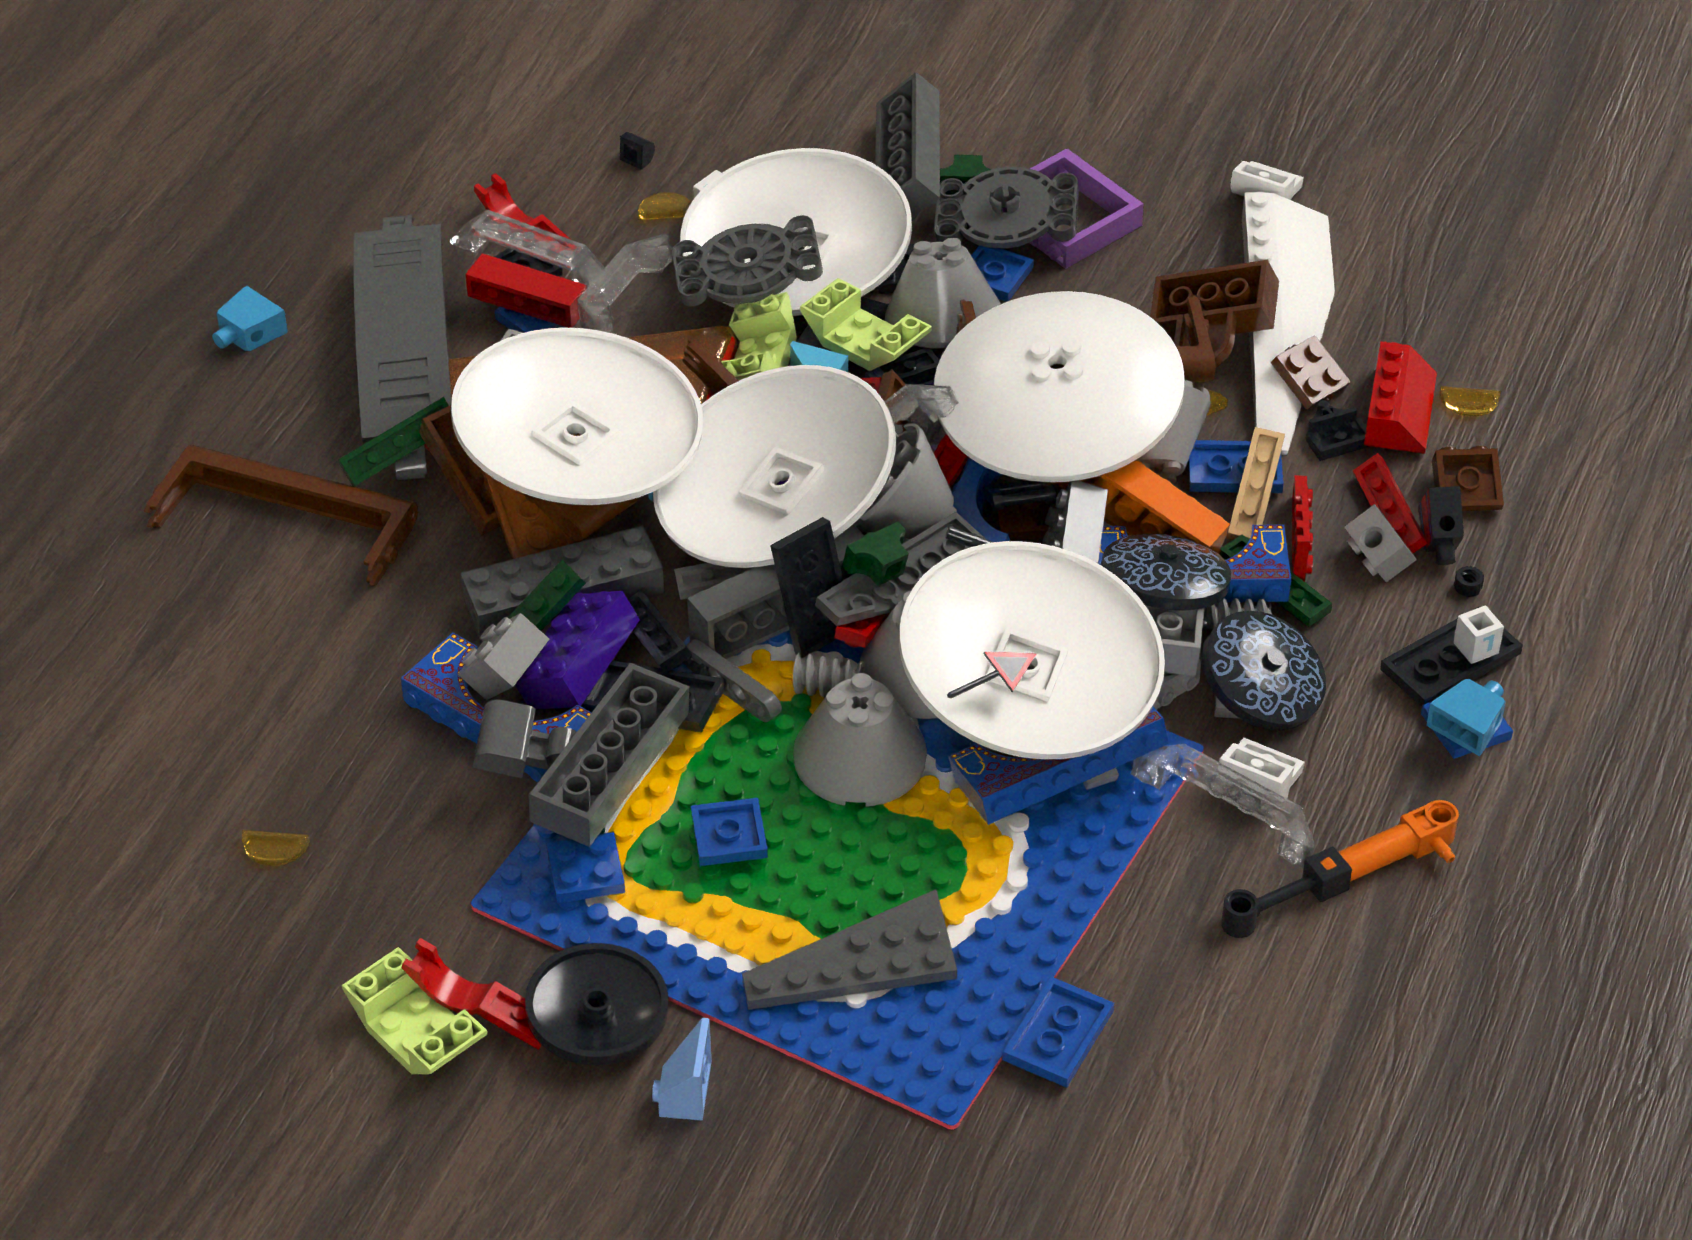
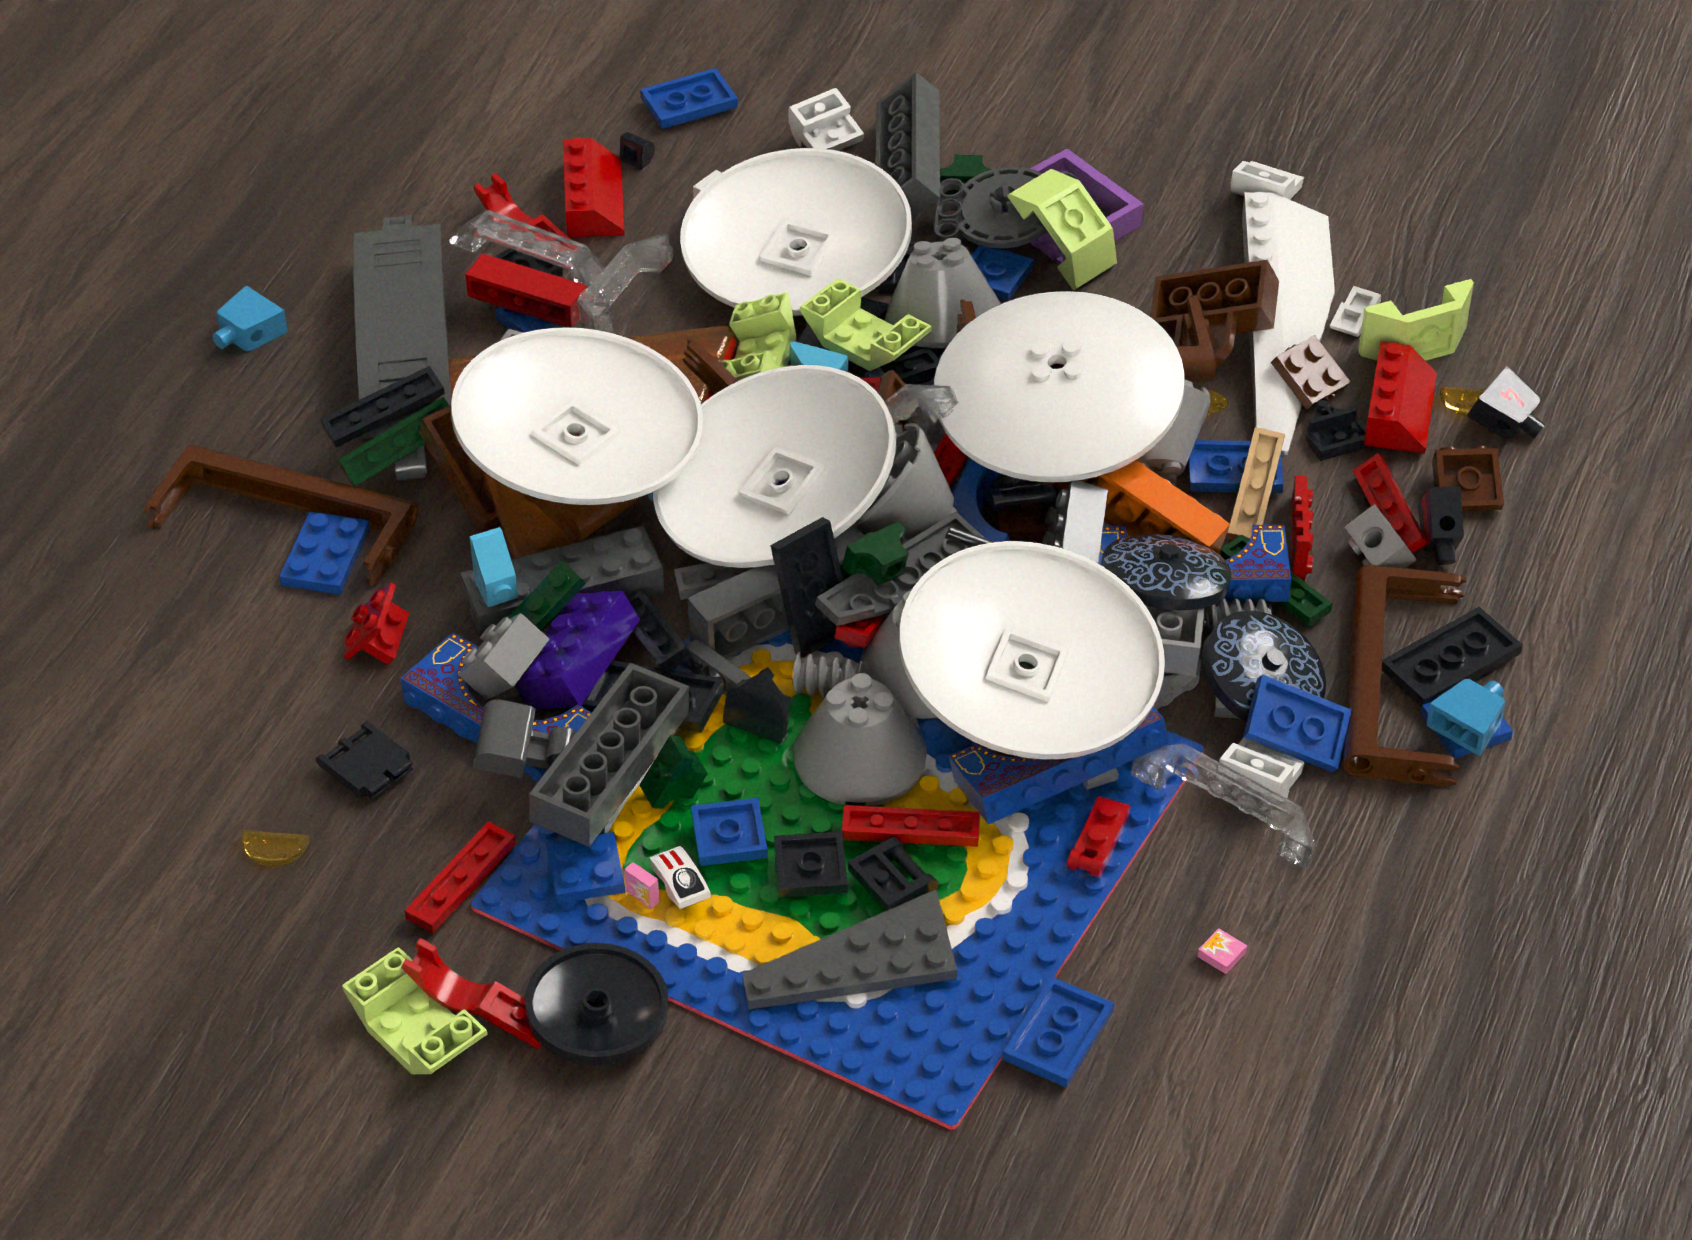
clear yellow tile [638,192,692,220] -> none
light blue slope [652,1018,712,1120] -> none
dark grey piece [672,215,823,306] -> none
piece [947,652,1037,699] -> none
piece [1221,800,1459,938] -> none
white brick [1453,605,1504,664] -> none
black axle [1454,566,1484,597] -> none
none -> blue plate [279,511,370,595]
none -> black plate [315,721,413,799]
none -> black plate [320,366,445,448]
none -> red bracket [343,582,409,665]
none -> red plate [404,822,516,934]
none -> medium azure slope [469,527,518,607]
none -> red slope [563,138,625,238]
none -> bright pink tile [624,862,659,909]
none -> blue plate [640,68,738,129]
none -> dark green brick [640,735,708,809]
none -> slope [649,846,711,909]
none -> black slope [722,667,793,744]
none -> black plate [774,832,848,898]
none -> white brick [788,88,864,151]
none -> red plate [842,805,980,847]
none -> black plate [848,837,939,911]
none -> yellowish green slope [1007,169,1117,291]
none -> red plate [1067,796,1130,878]
none -> bright pink tile [1197,928,1247,974]
none -> blue plate [1243,674,1352,773]
none -> white slope [1330,286,1381,337]
none -> reddish brown piece [1343,565,1467,786]
none -> yellowish green slope [1358,279,1474,361]
none -> torso [1467,366,1546,439]

